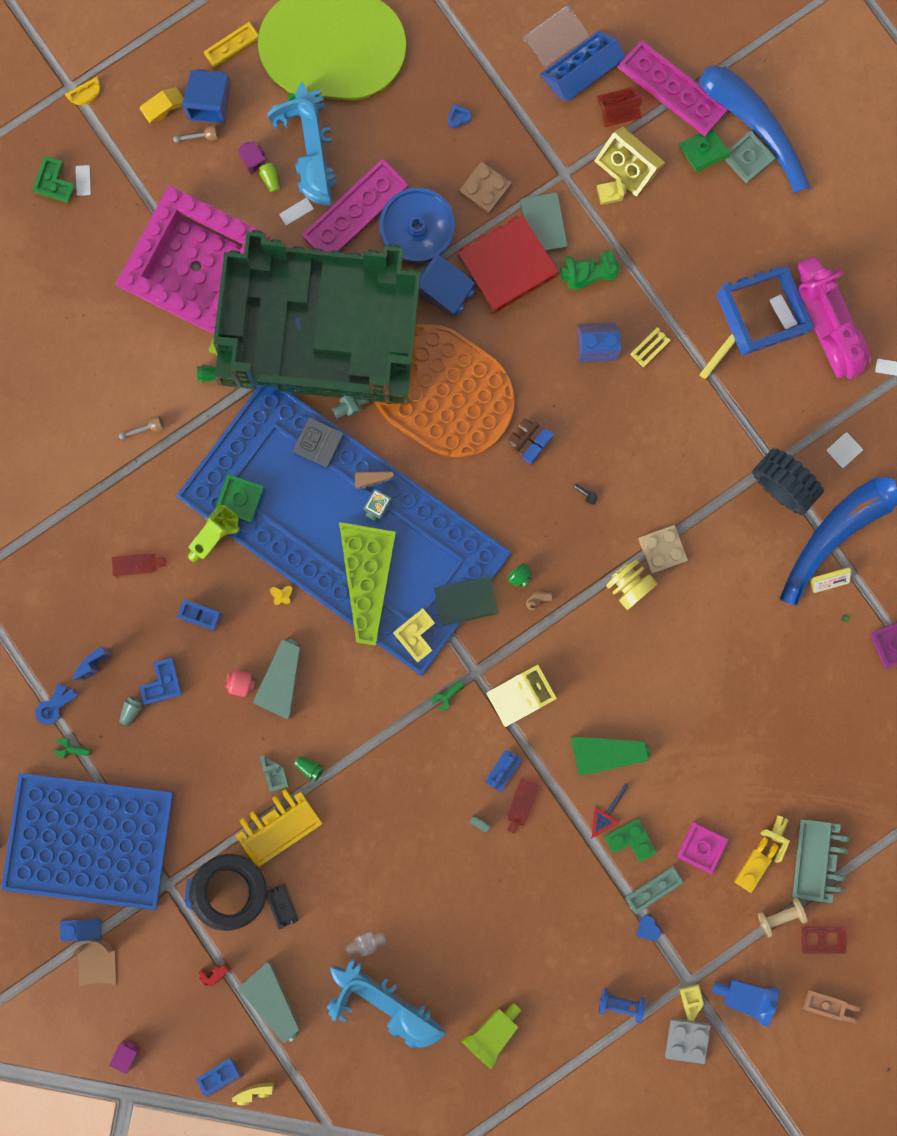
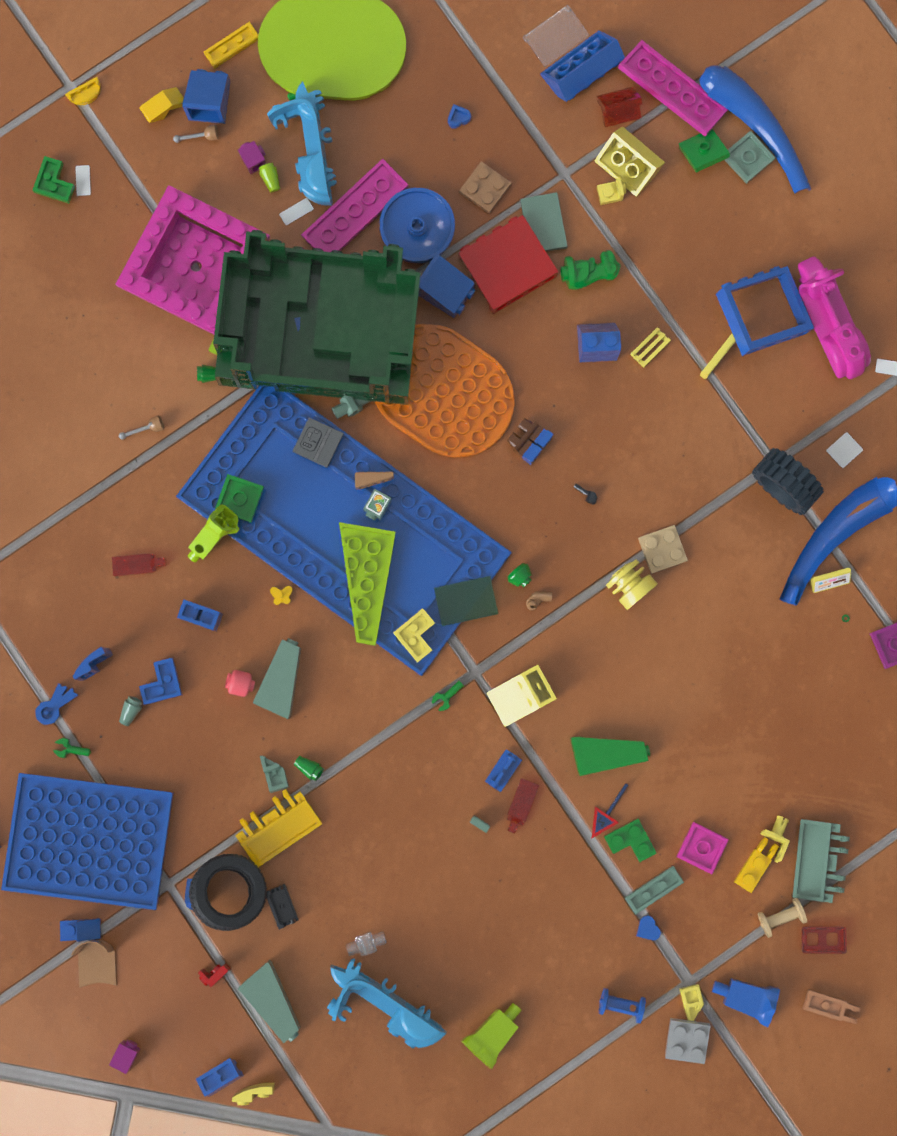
white sticker [770,295,797,329] -> none

